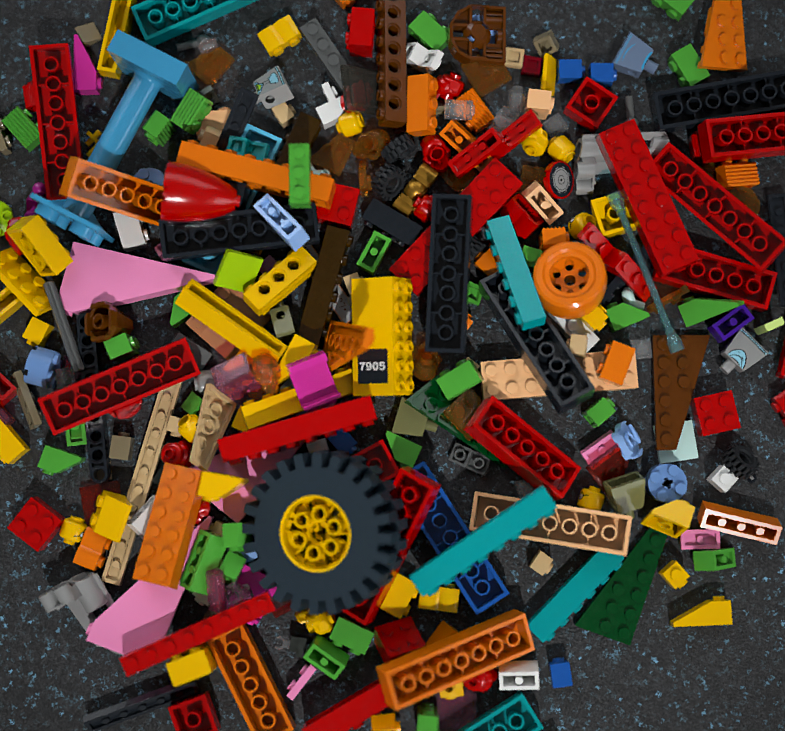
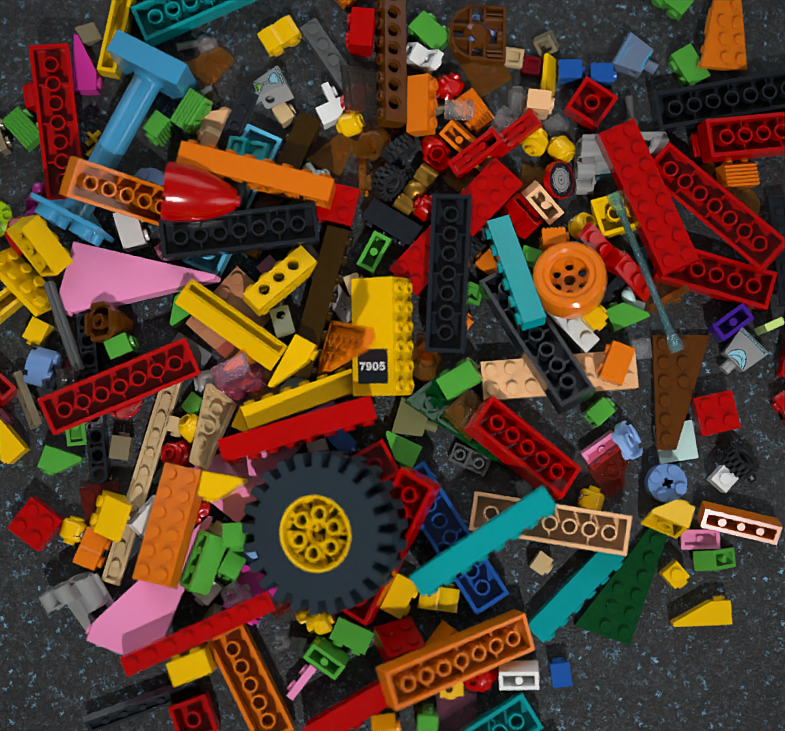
clear pink axle [206,568,227,612] -> none
lime tile [213,248,264,292] -> none
clear orange head [251,353,281,394] -> none
light blue slope [253,193,310,252] -> none
dark pink panel [286,351,342,412] -> none
bright green brick [289,144,311,208] -> none
tan plate [566,334,588,358] -> none
olive torso [603,471,645,519] -> none
bright green slope [678,296,745,327] -> none

